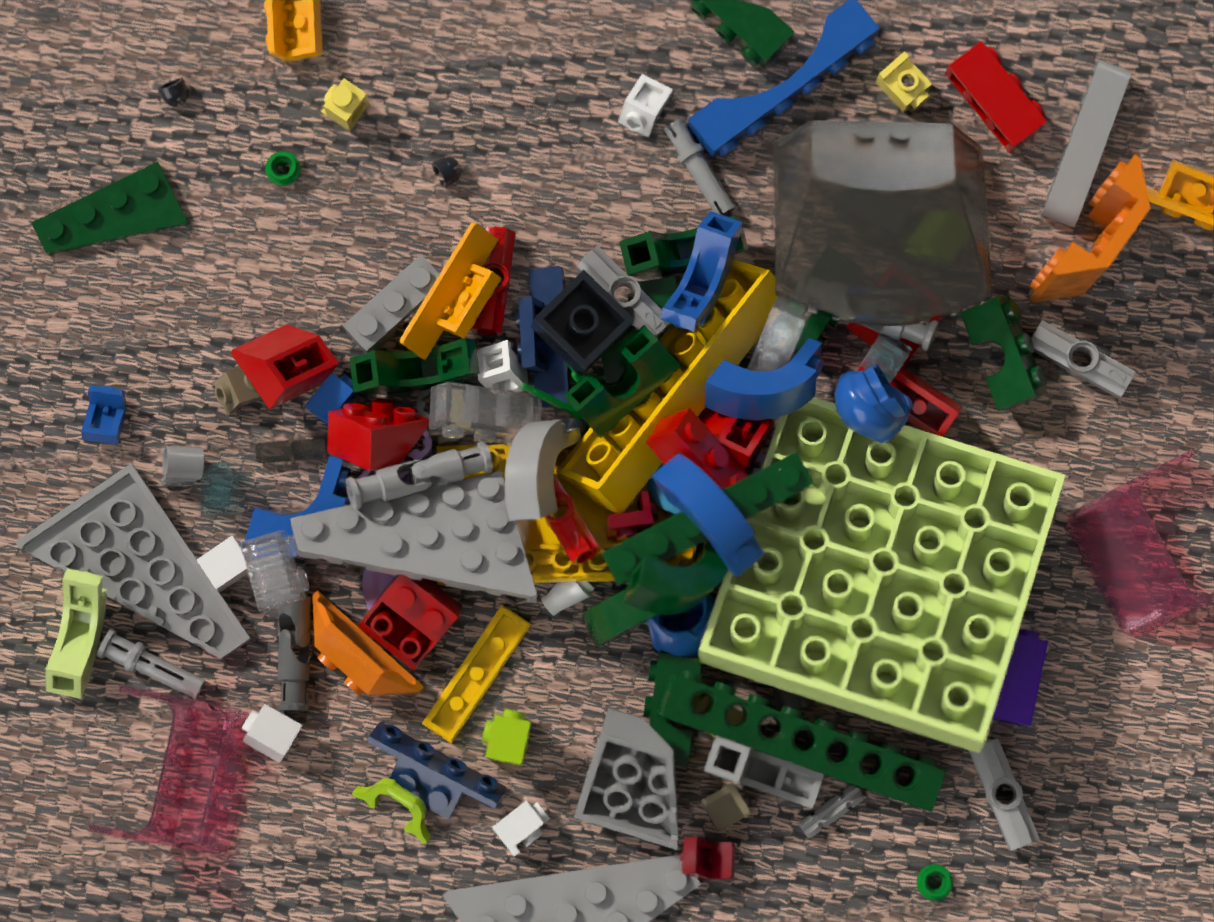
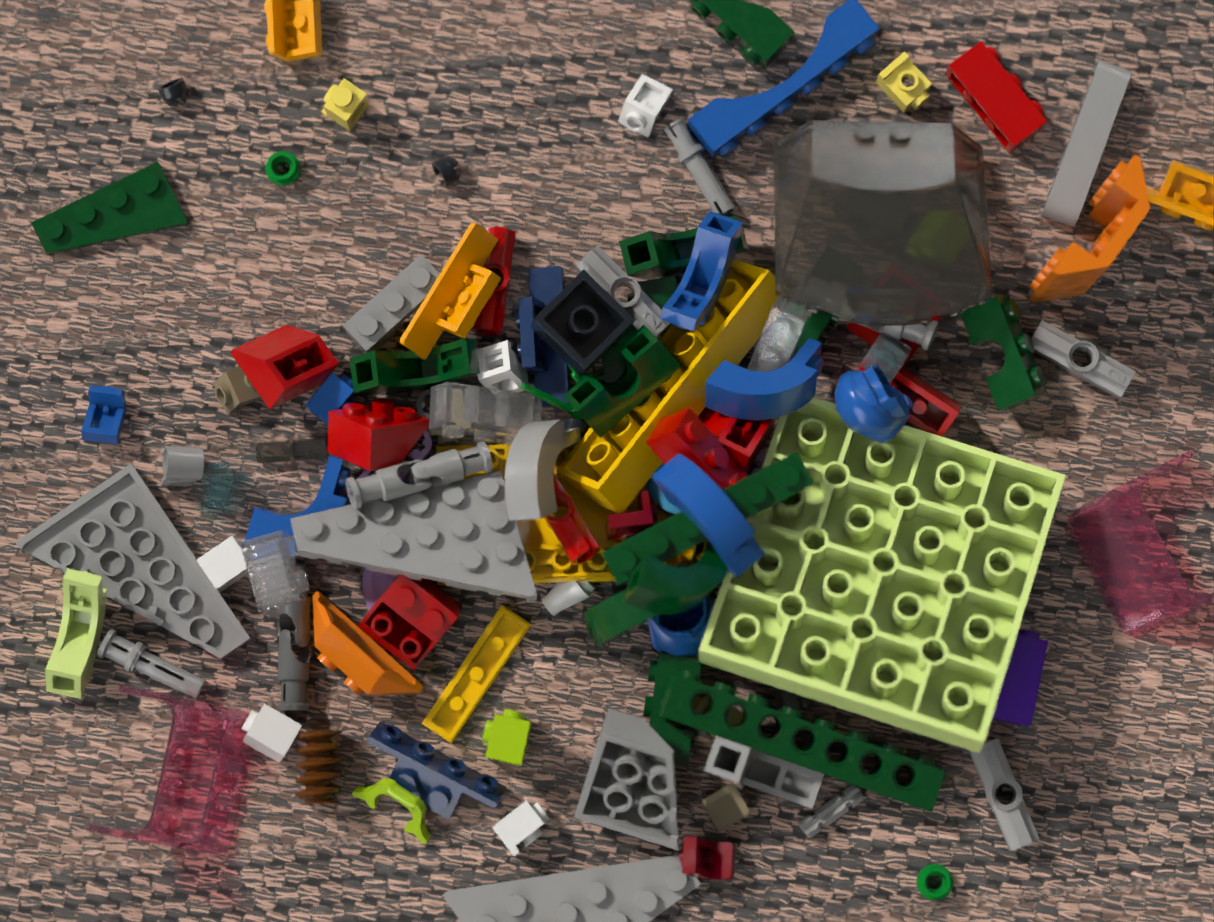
none -> reddish brown piece [295,730,342,804]

